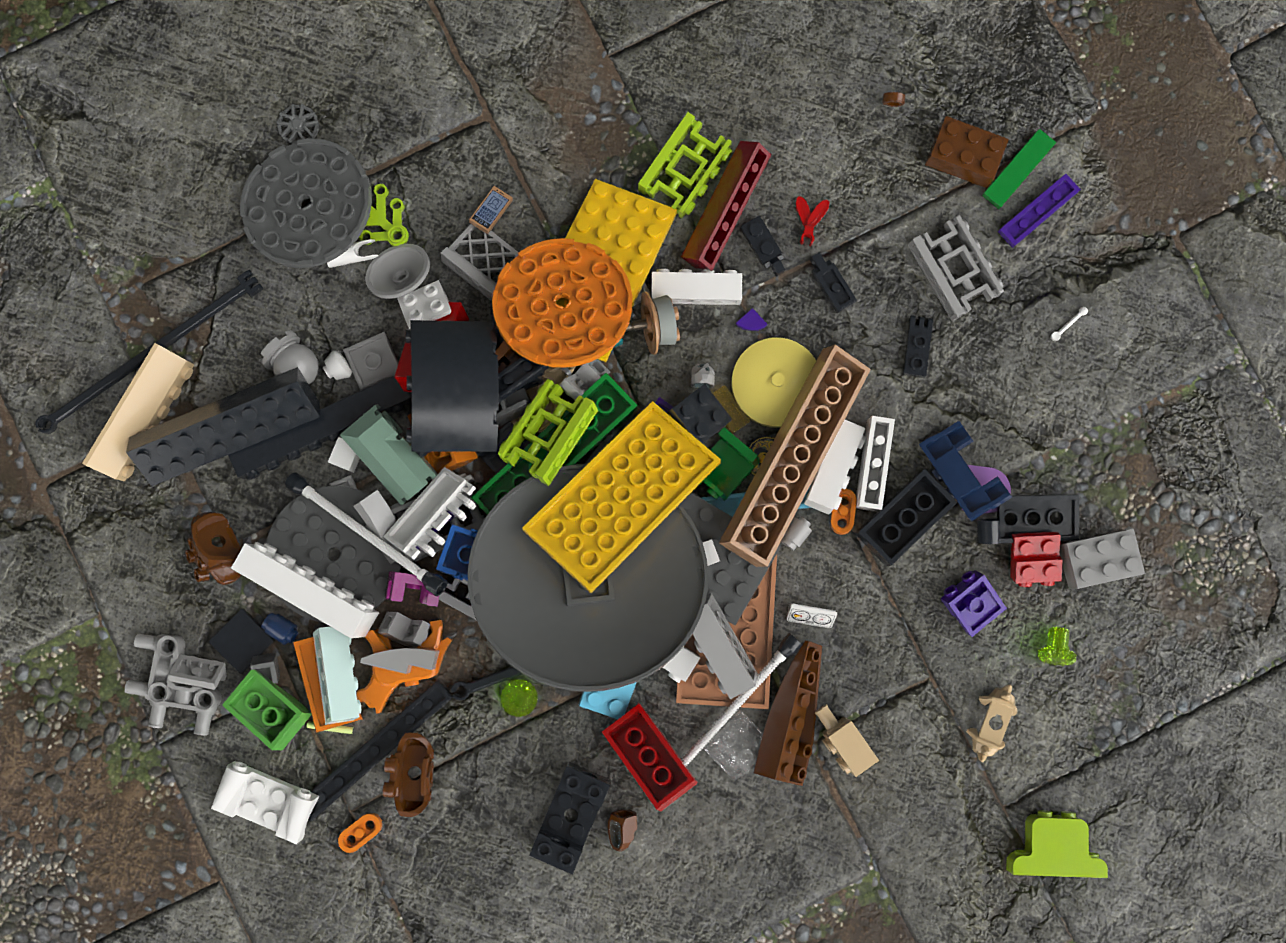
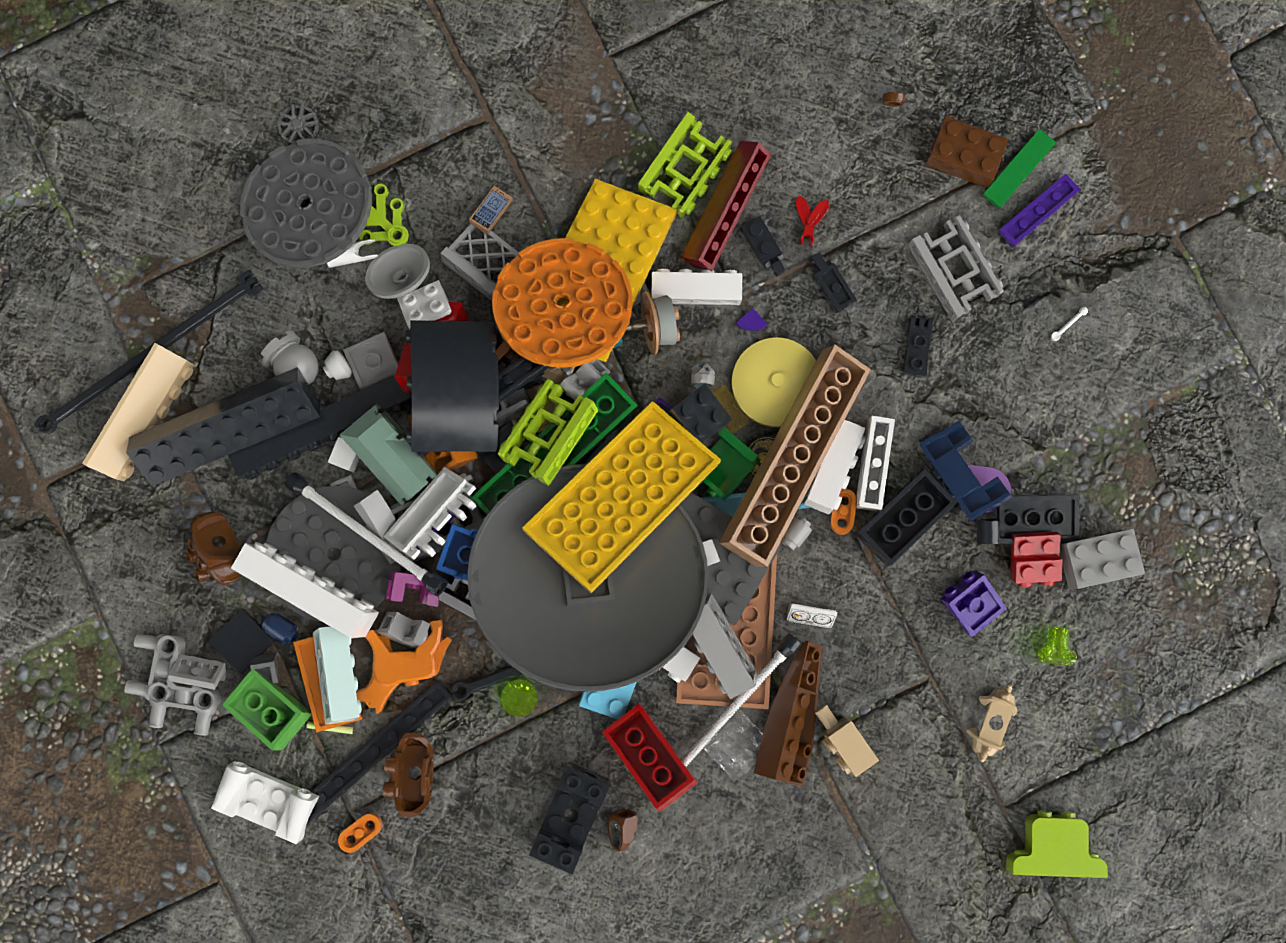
light grey slope [360,648,440,674] -> none

